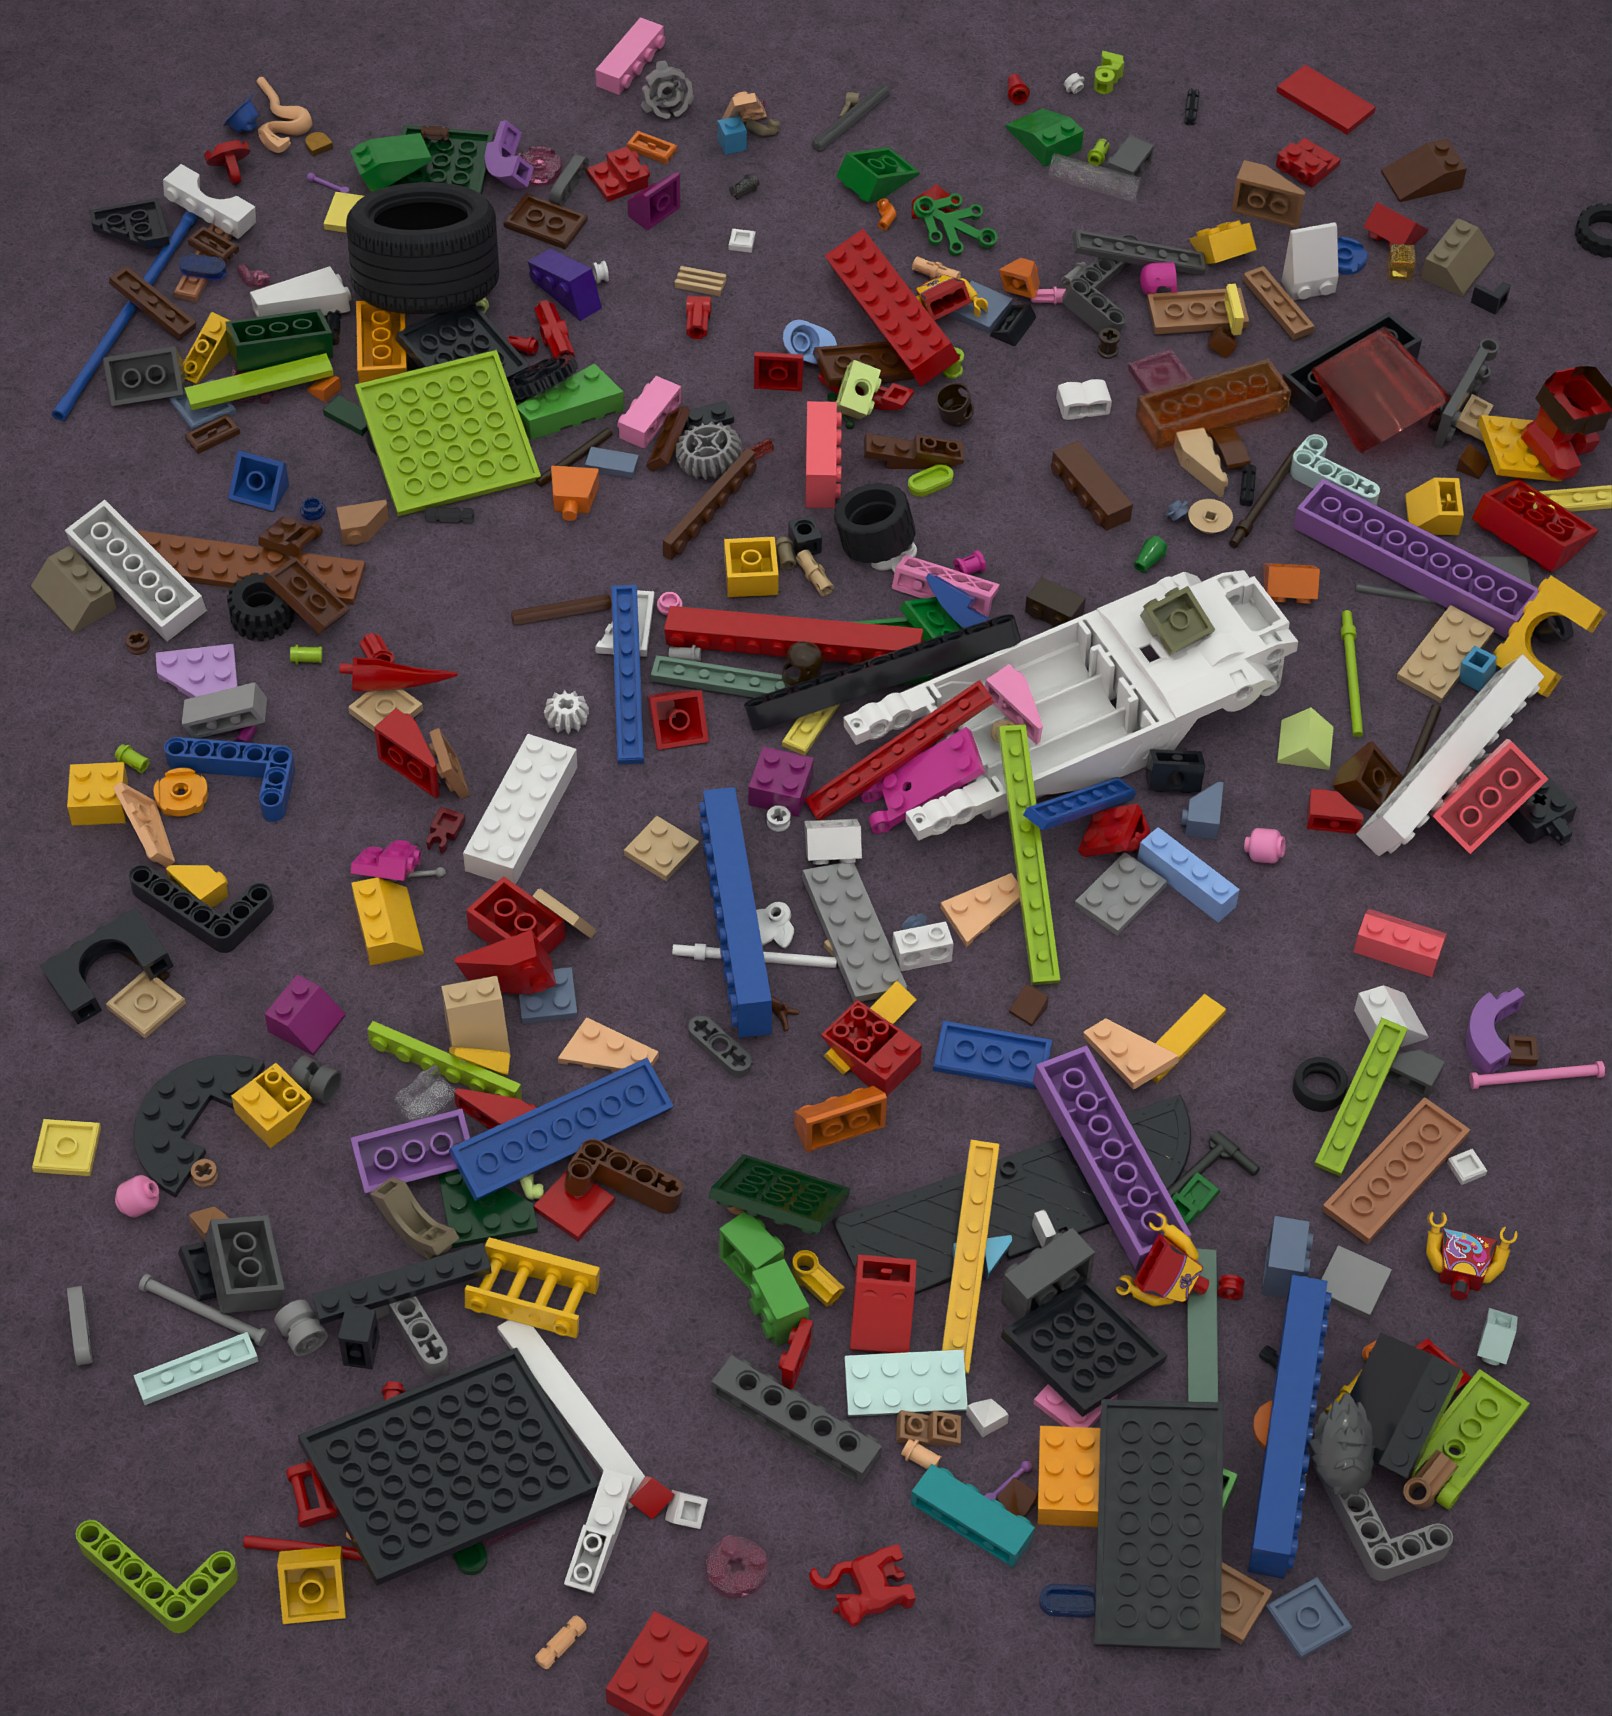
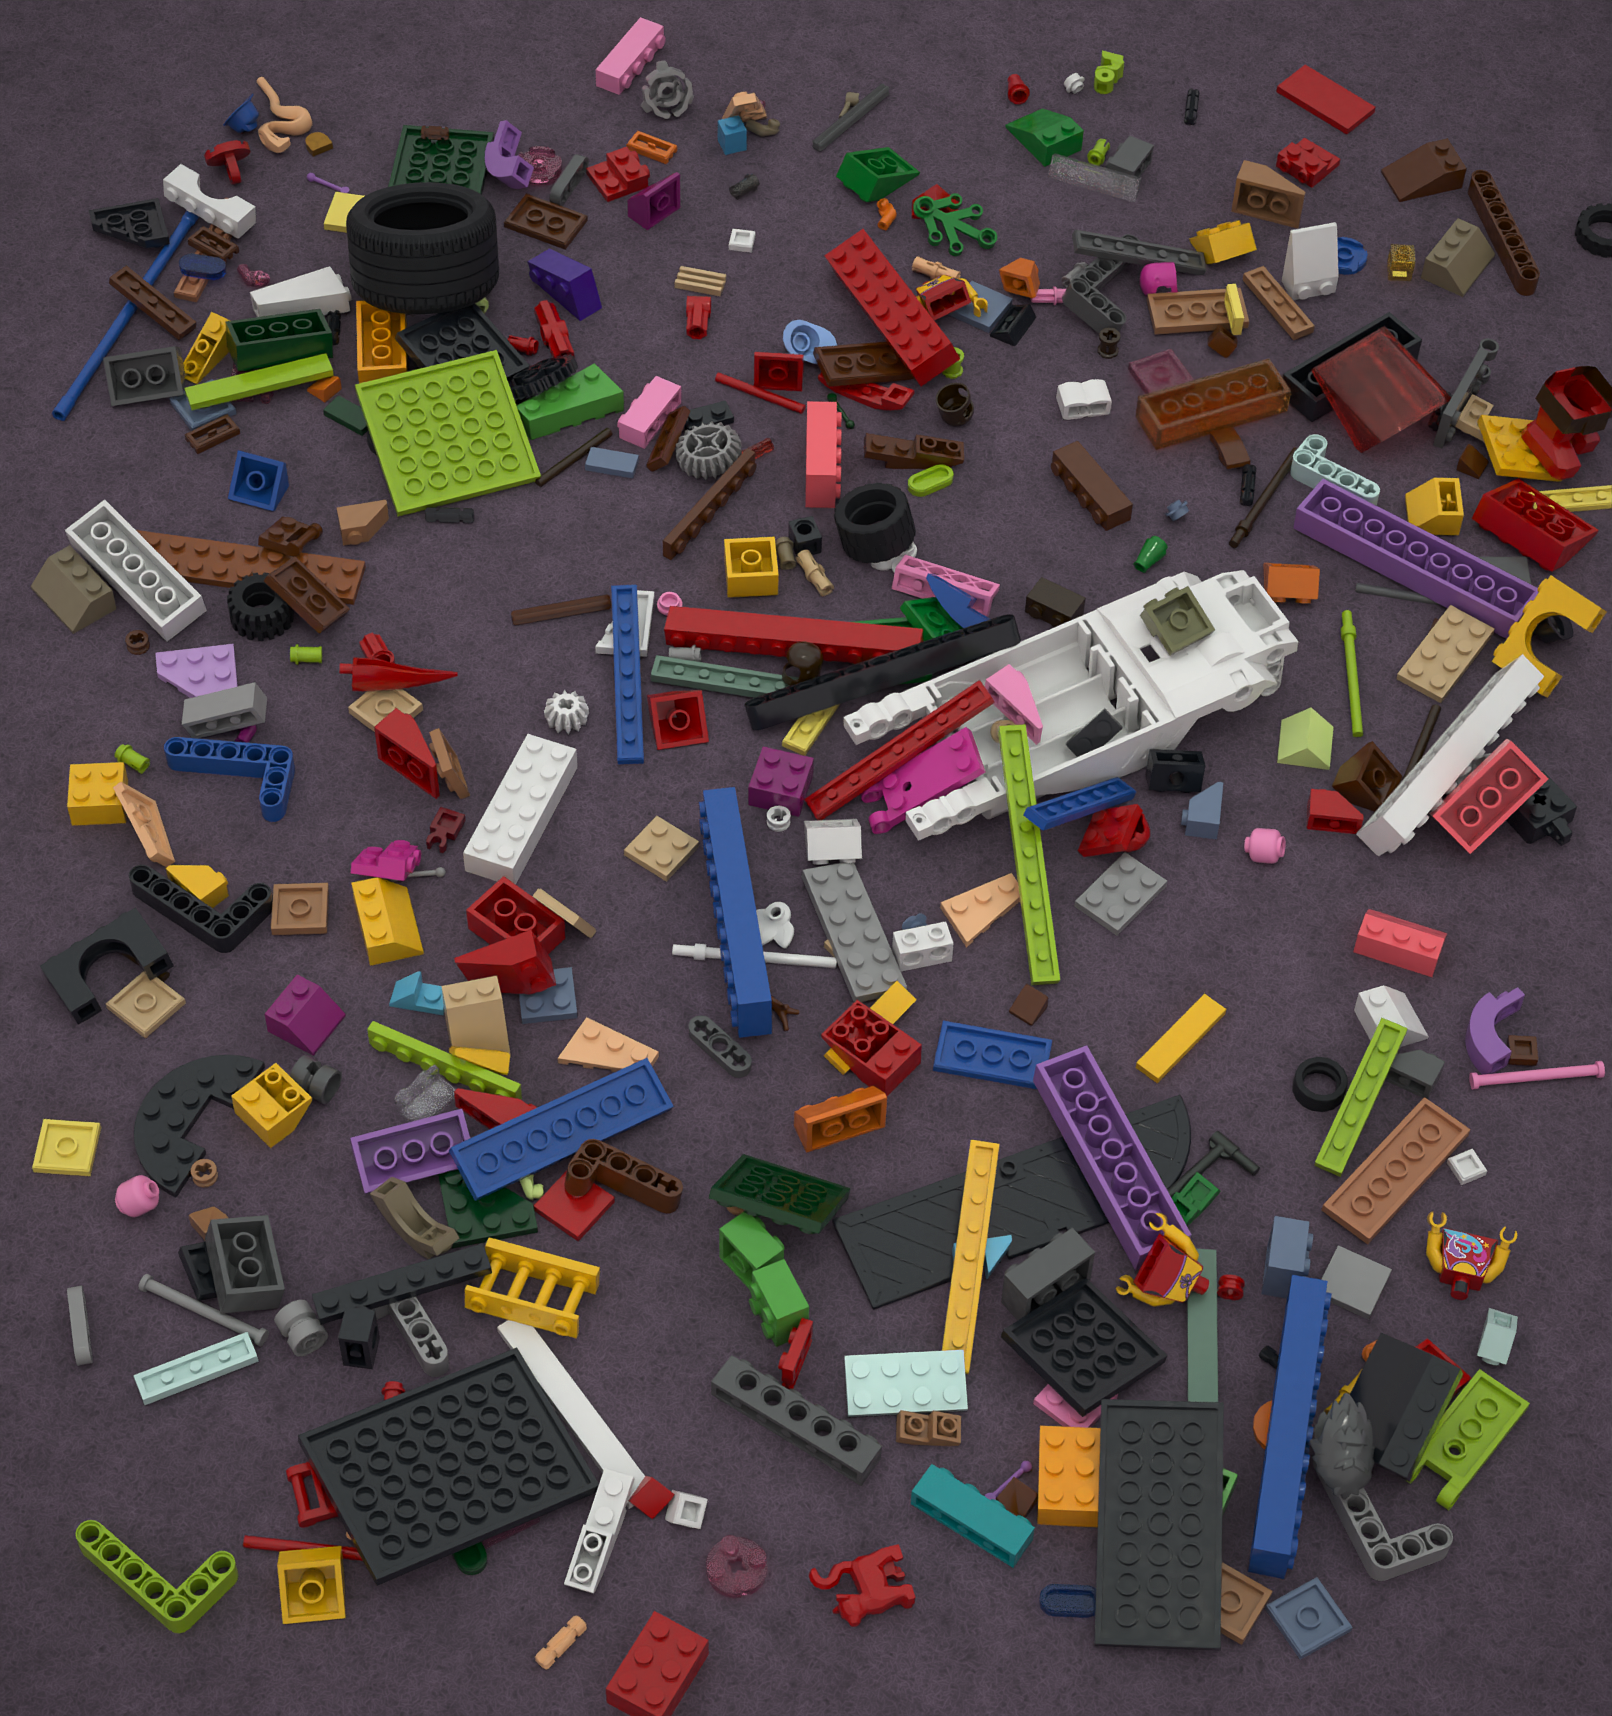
light orange plate [153,768,208,817] -> none
clear blue plate [300,497,325,520] -> none
green slope [350,133,433,192] -> none
orange torso [551,466,599,521] -> none
white bush [592,261,609,284] -> none
yellow piece [791,1250,845,1307] -> none
yellowish green brick [836,360,881,420] -> none
red slope [850,1254,917,1354] -> none
light nougat pin [901,1439,942,1469] -> none
dark pink bush [953,550,986,575] -> none
white slope [966,1399,1009,1438] -> none
white tile [1032,1210,1056,1248] -> none
light nougat wing [1083,1018,1179,1090] -> none
light blue brick [1138,827,1240,923] -> none
tan slope [1174,428,1228,497] -> none
tan piece [1188,499,1233,534] -> none
red slope [1363,202,1429,252] -> none
medium nougat piece [1403,1449,1459,1510] -> none
dark azure brick [1459,646,1497,691] -> none
black panel [1471,282,1511,315] -> none
none -> medium nougat plate [271,883,329,935]
none -> medium azure slope [389,971,444,1015]
none -> red bar [715,372,806,414]
none -> black plate [1065,708,1123,757]
none -> reddish brown beam [1468,170,1540,296]

